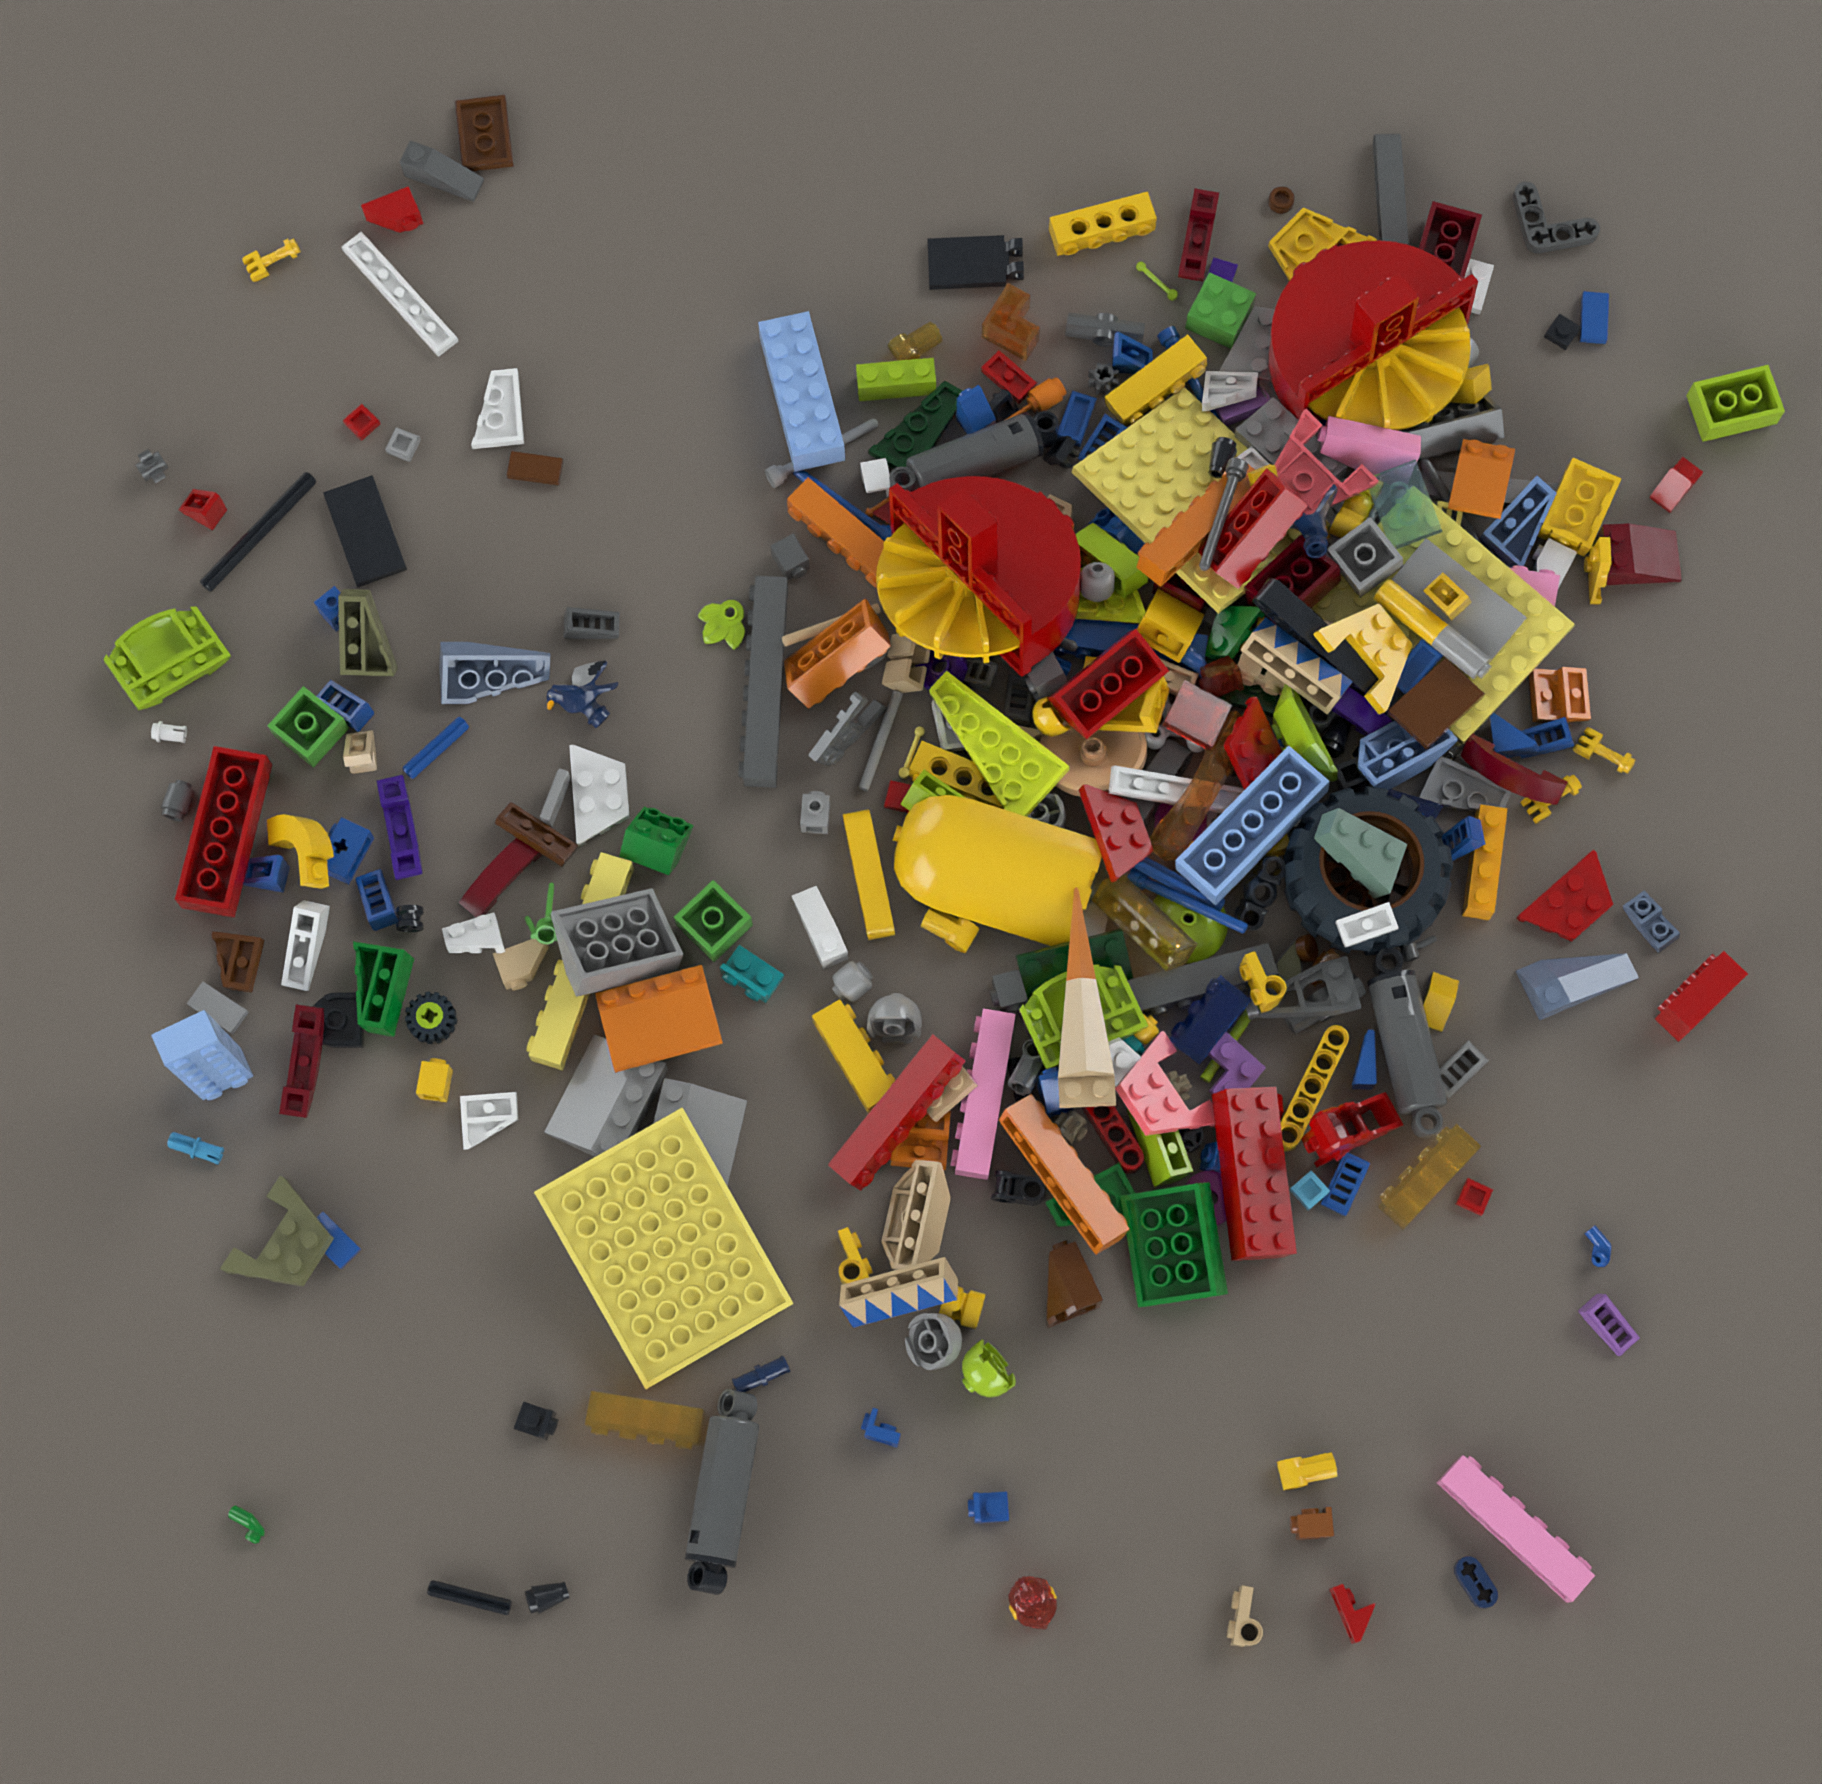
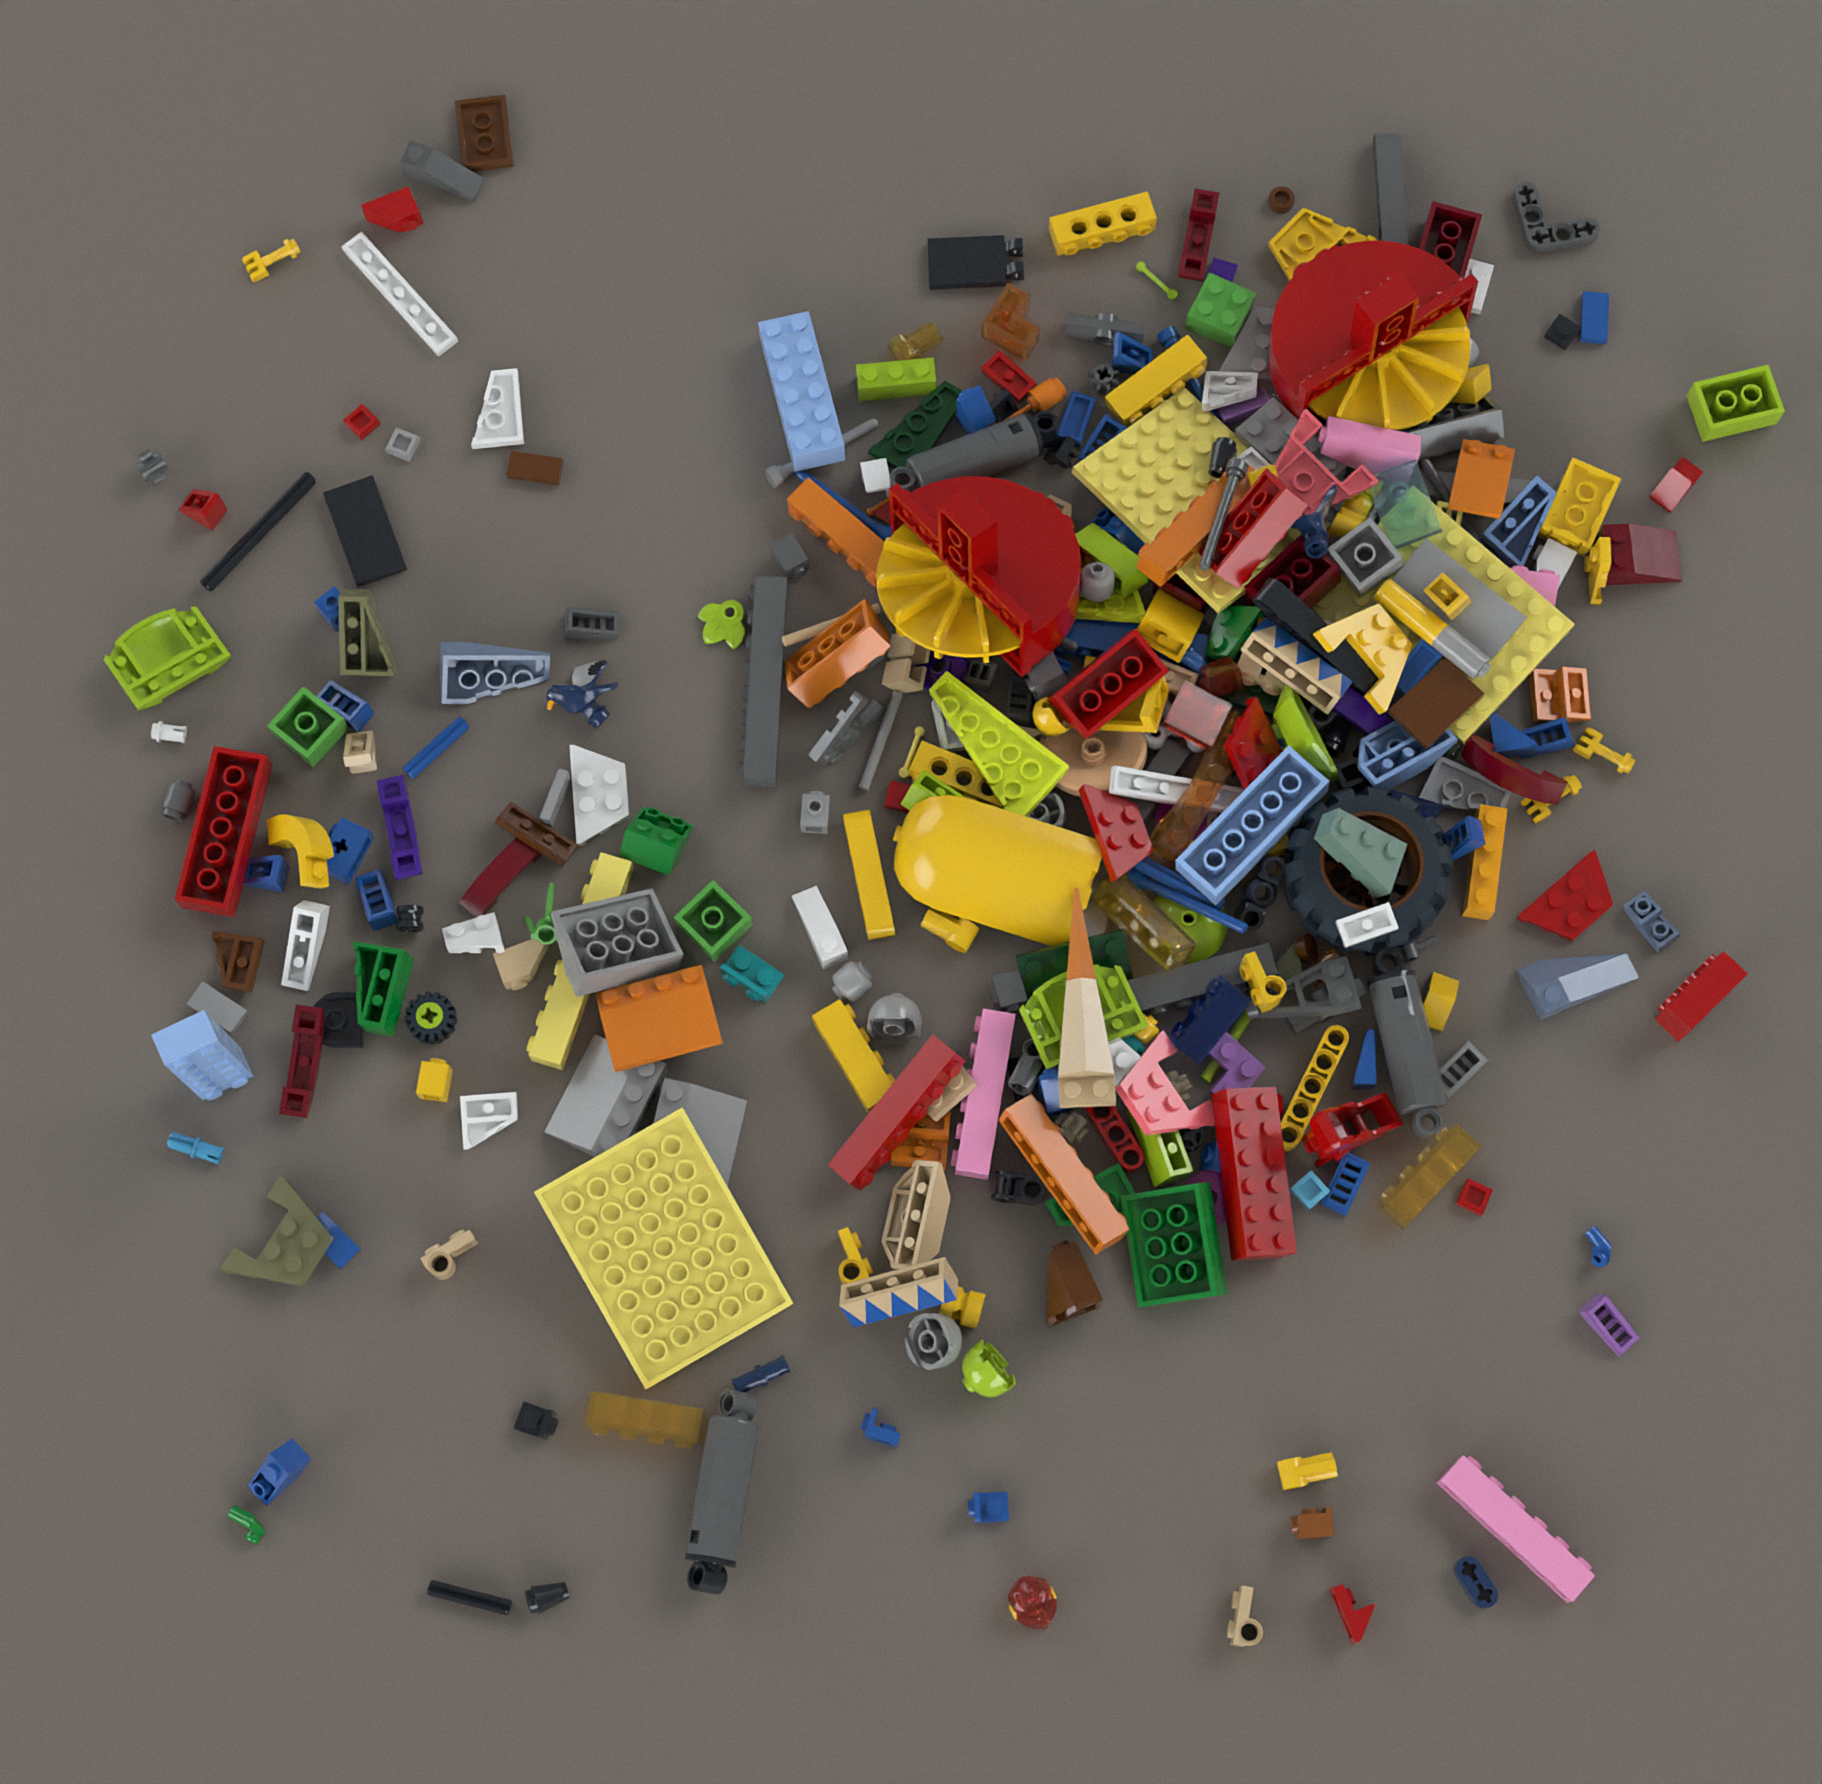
none -> blue slope [248,1438,311,1506]
none -> tan plate [420,1229,479,1280]

